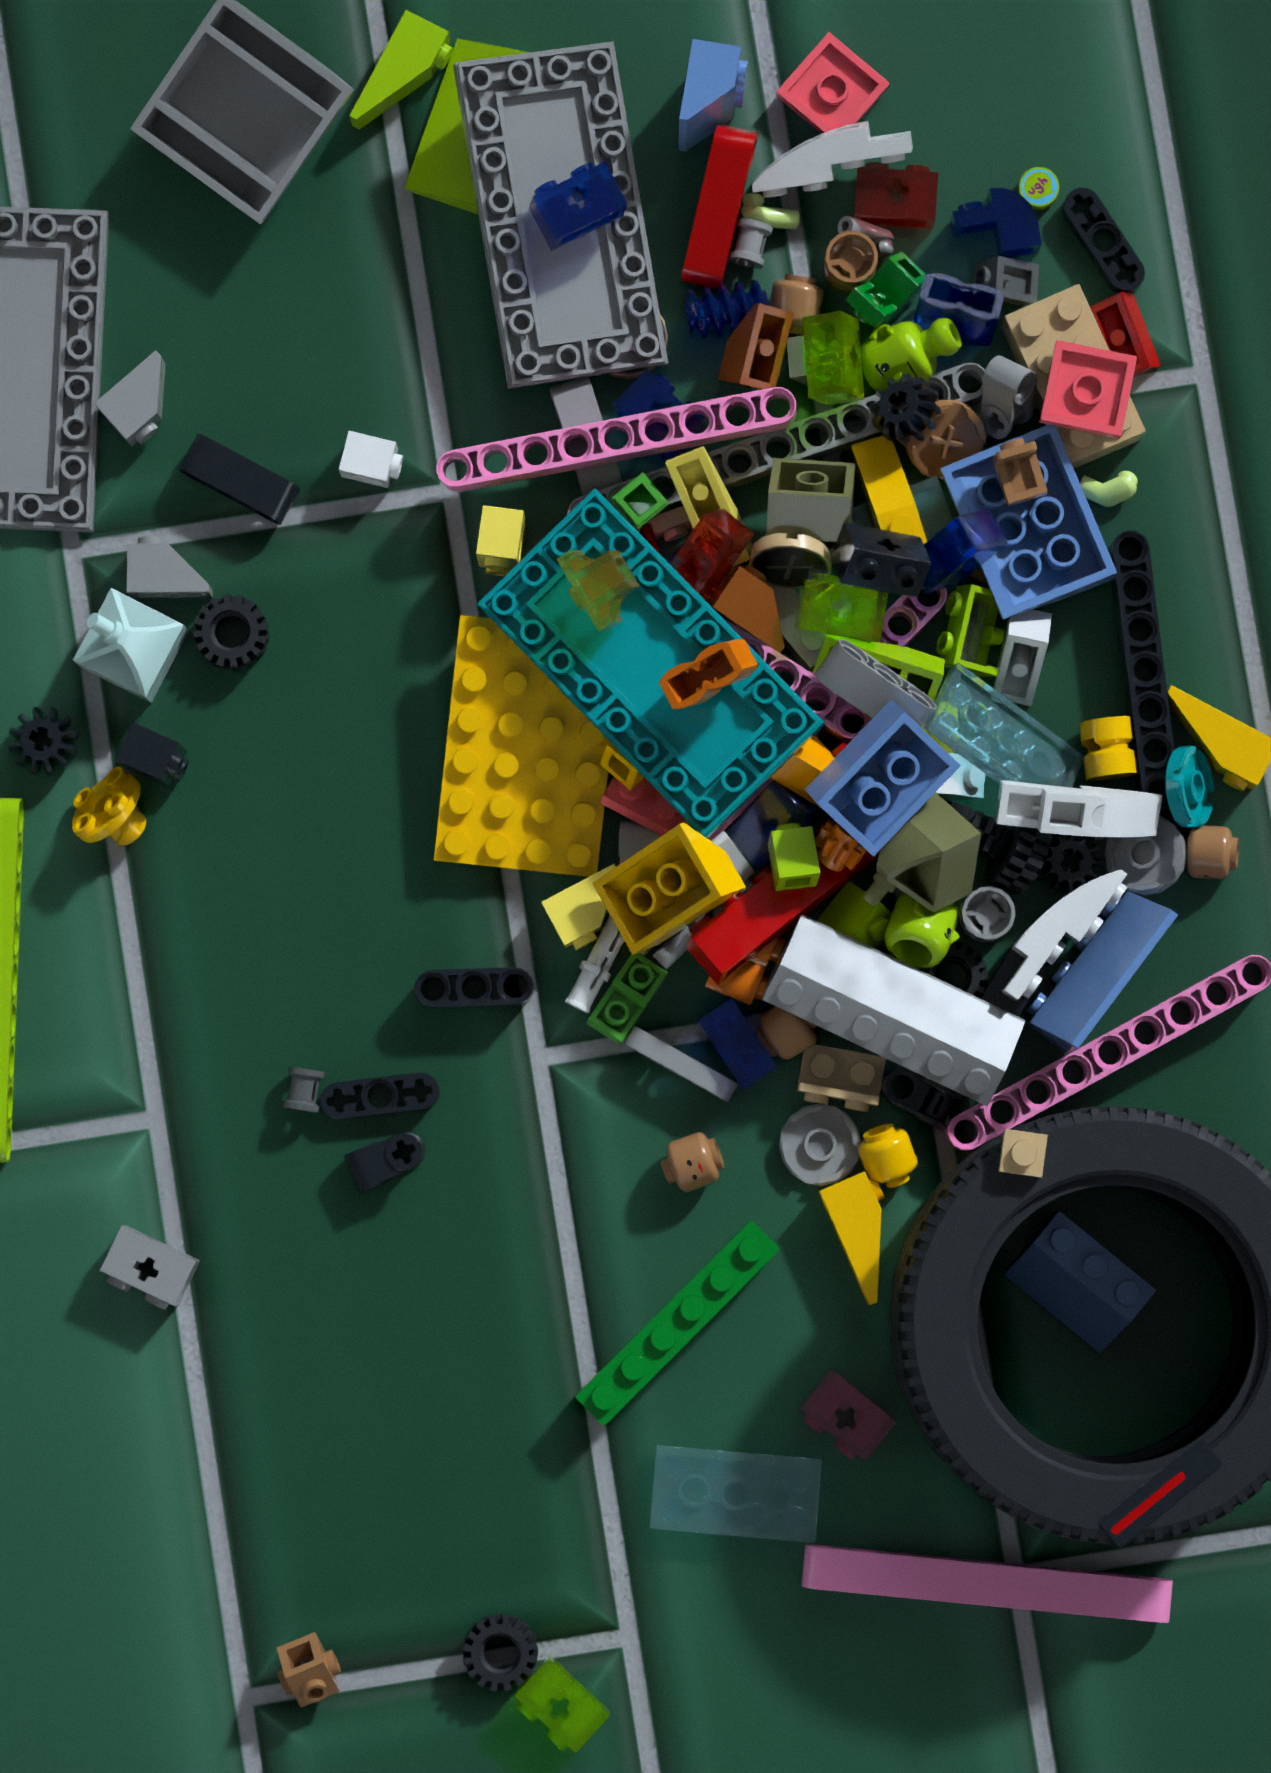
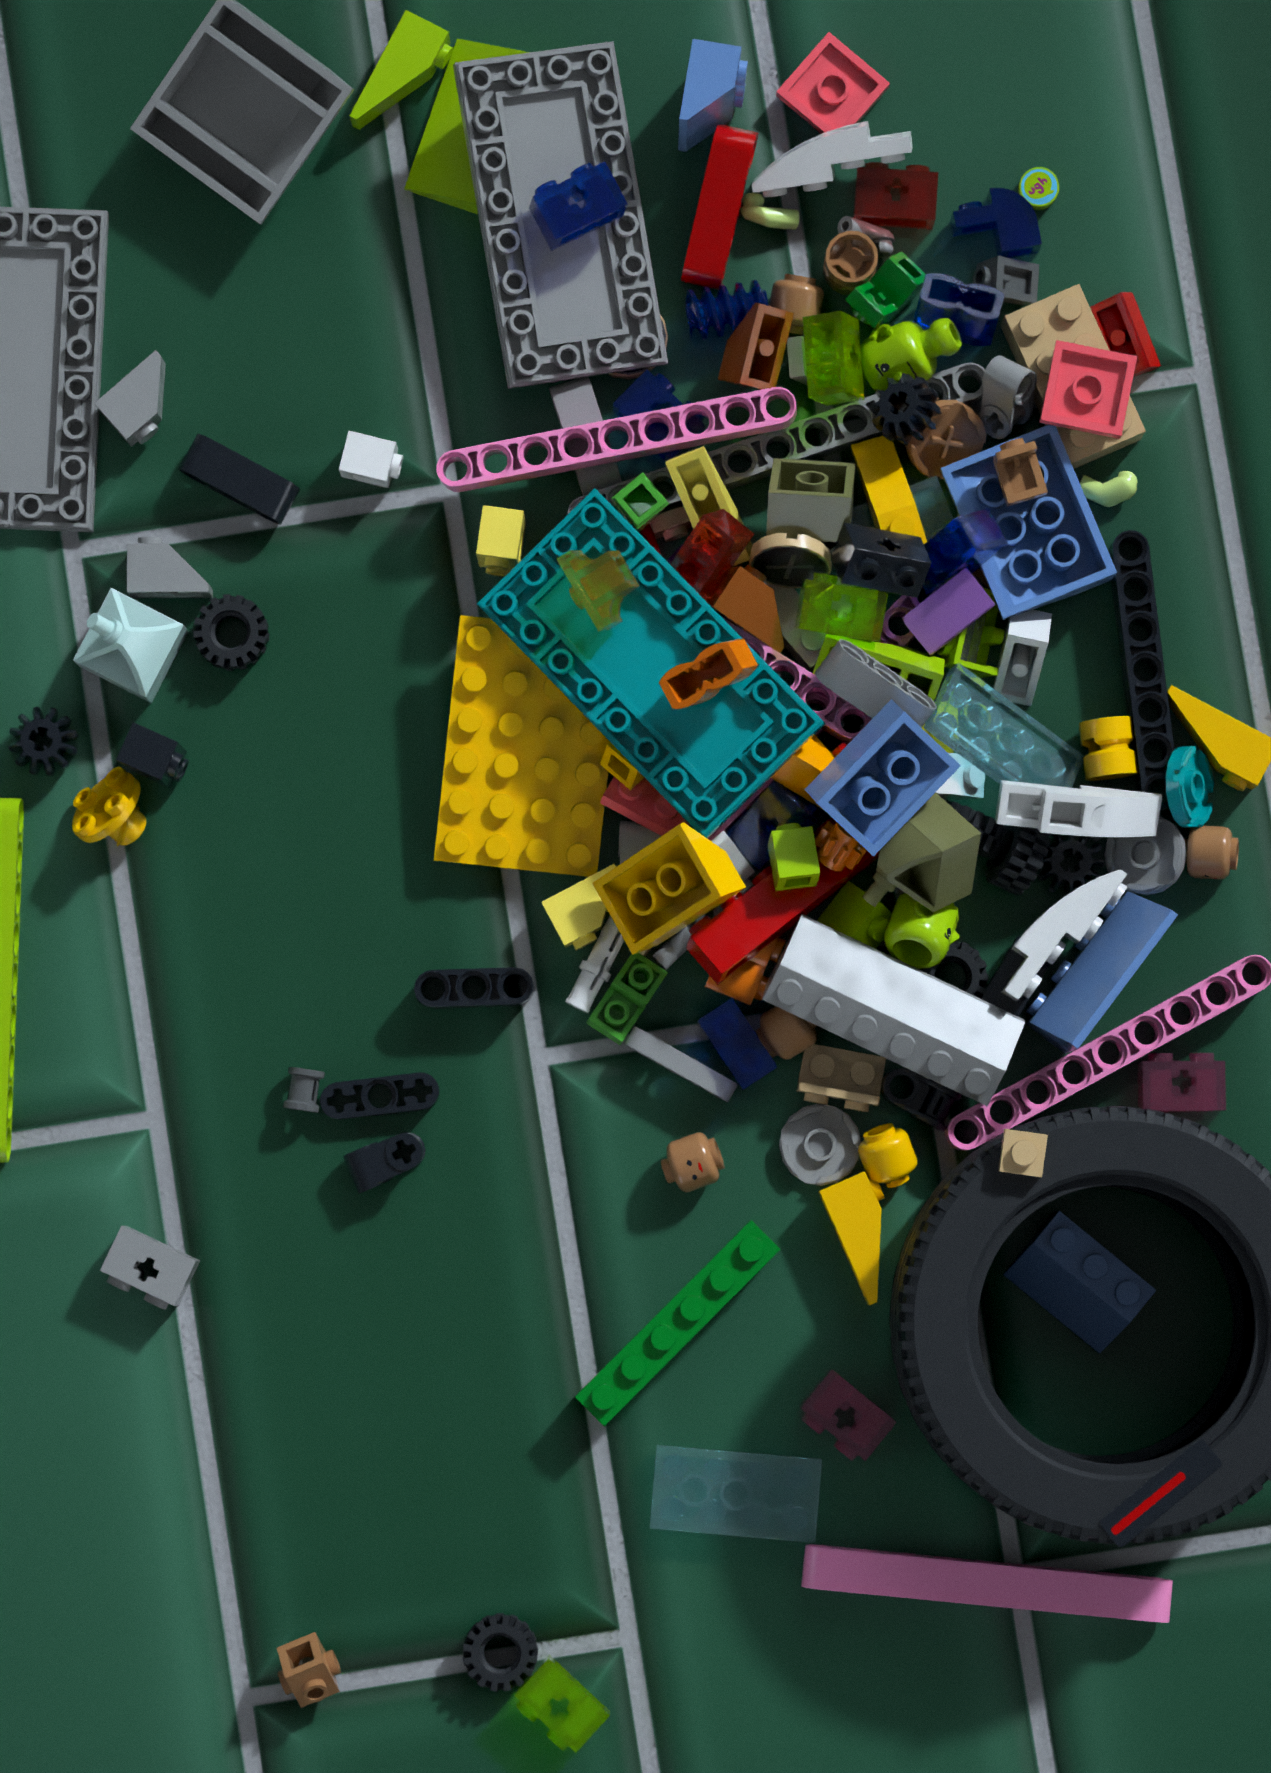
light grey bush [728,218,773,269] -> none
light grey wheel [958,886,1016,943] -> none
black beam [1062,188,1145,294] -> none
none -> medium lavender slope [902,568,996,656]
none -> clear pink brick [1138,1053,1226,1112]

